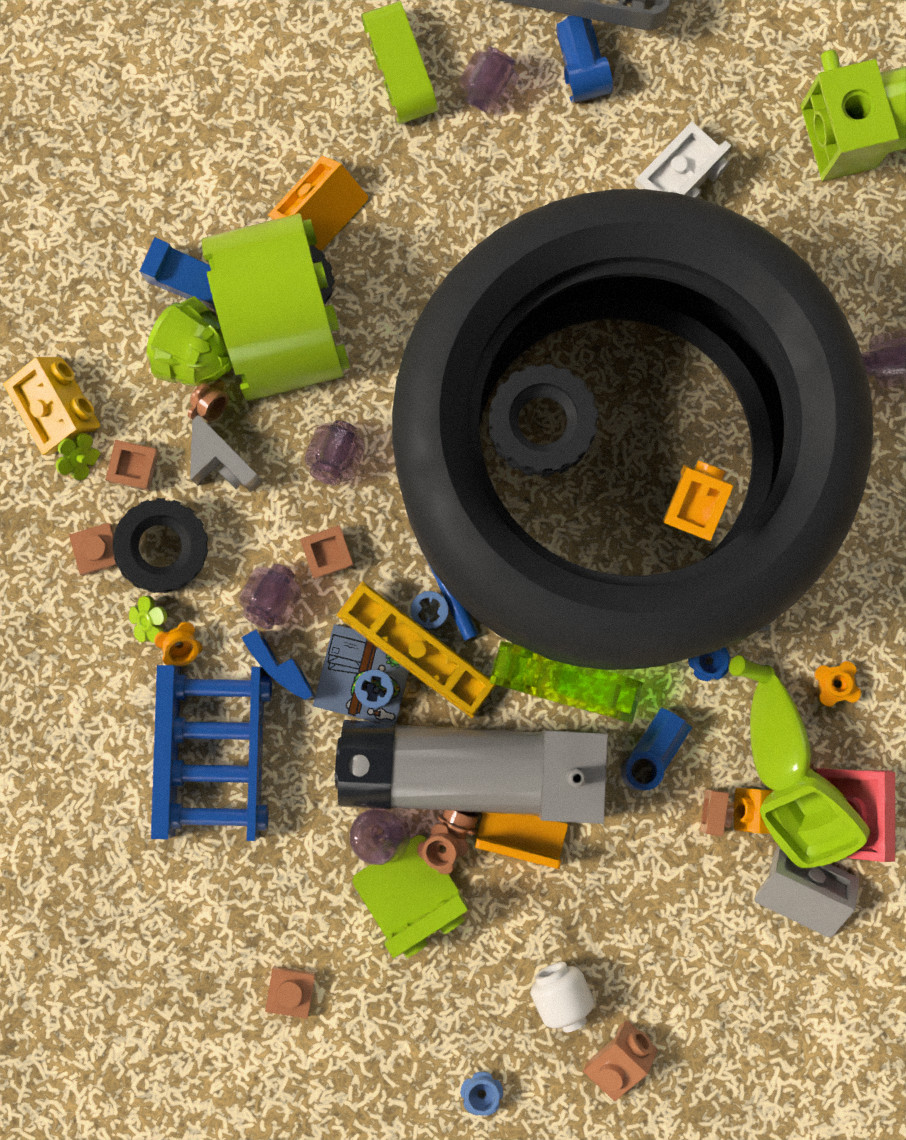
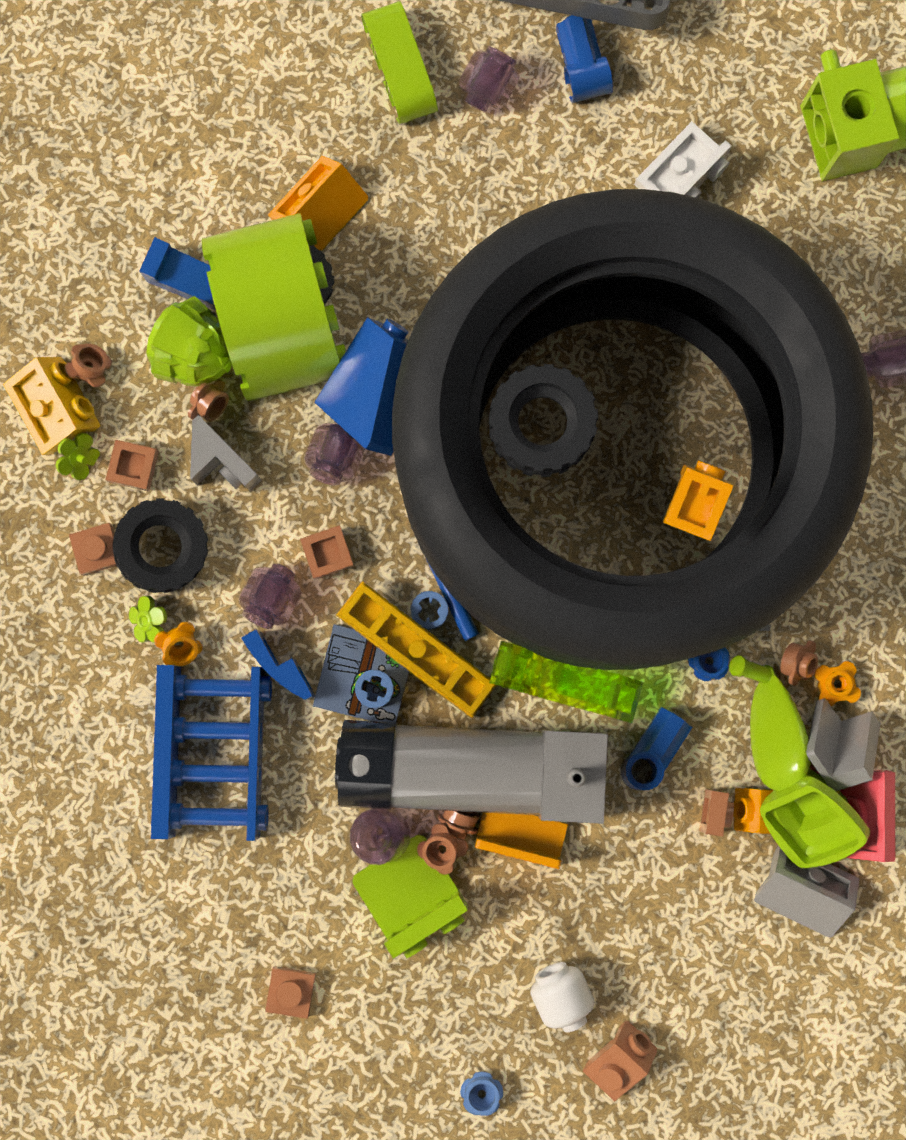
none -> nougat plate [64,344,112,387]
none -> blue slope [314,317,409,456]
none -> nougat plate [781,640,818,686]
none -> light grey panel [806,698,881,791]

